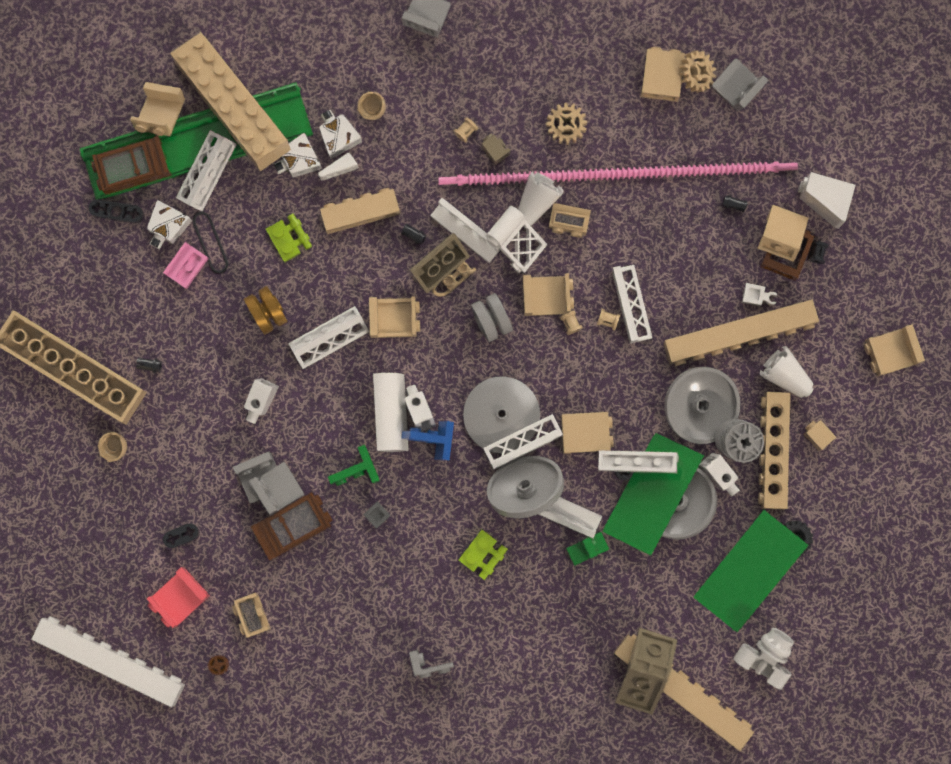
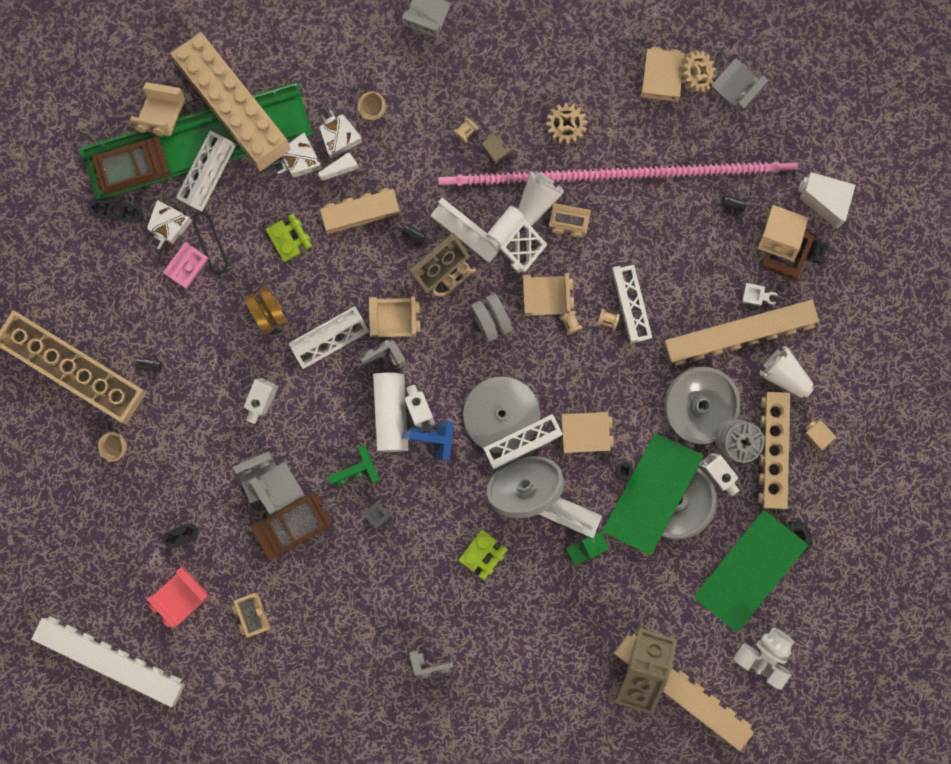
reddish brown wheel [208,655,229,675] -> none
white fence [598,451,679,473] -> none
tan panel [864,324,925,377] -> none
none -> light grey bracket [360,340,407,368]

